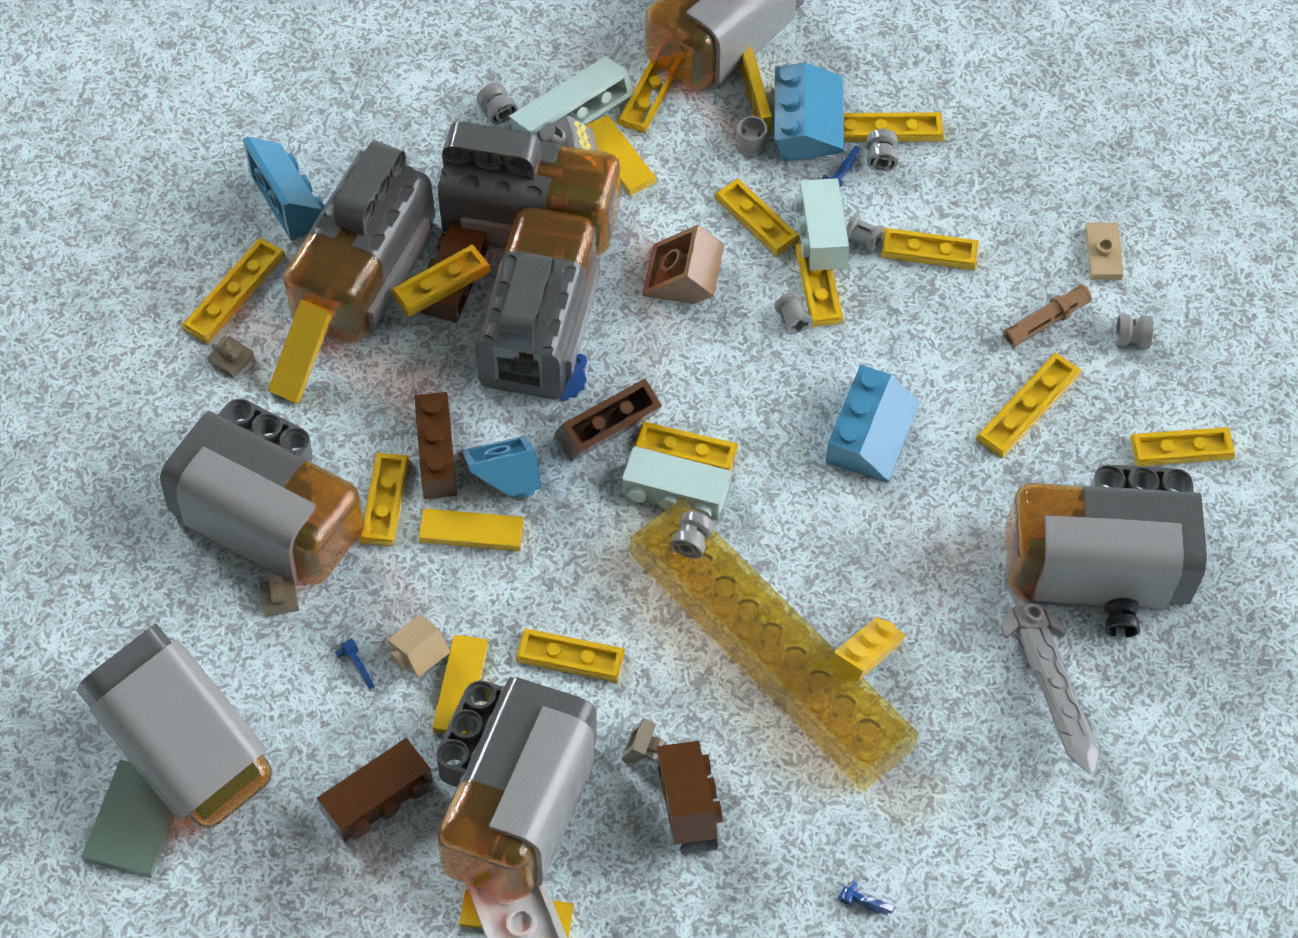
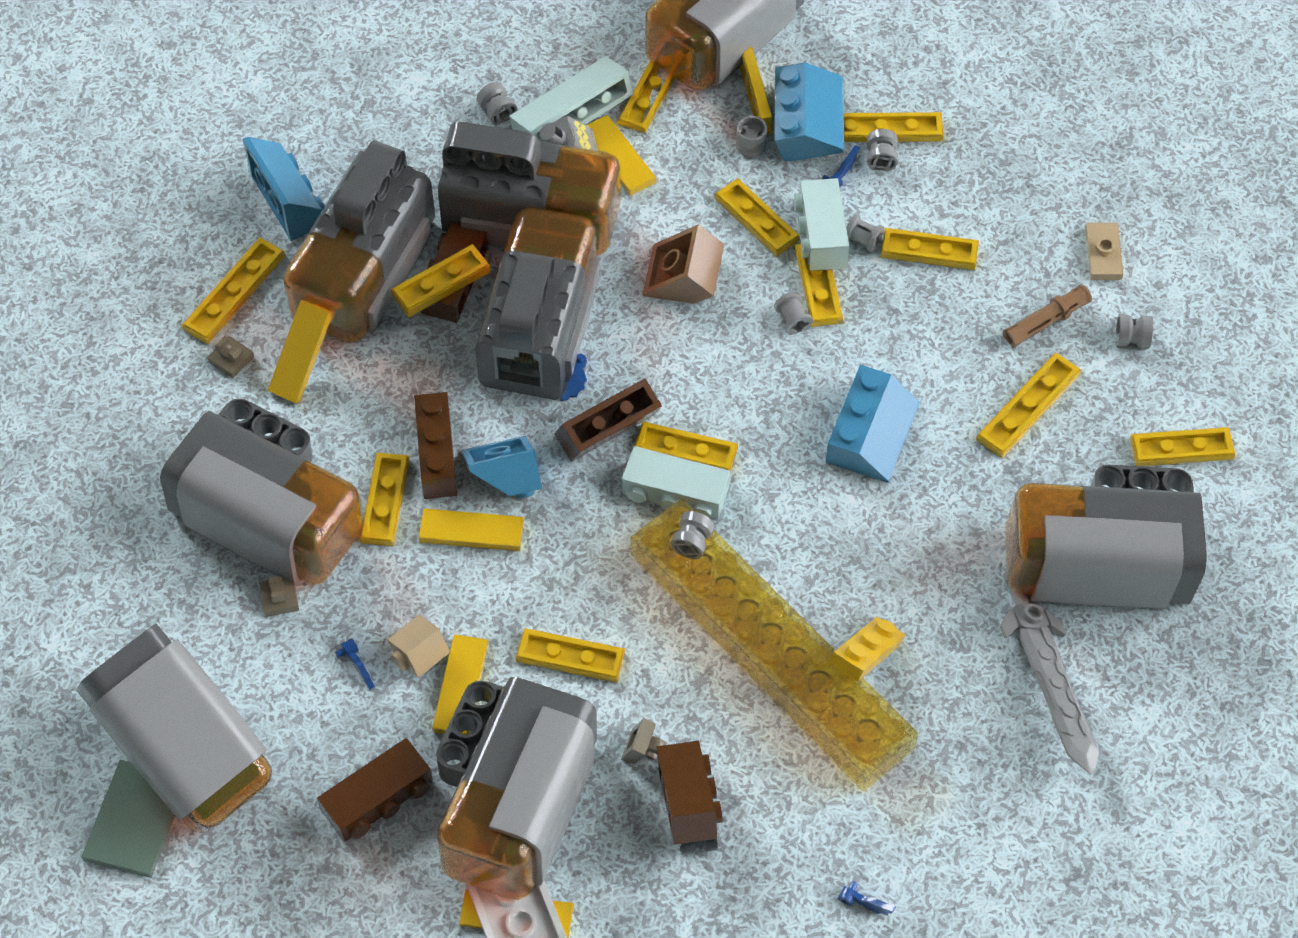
black wheel [1104,598,1140,638] -> none

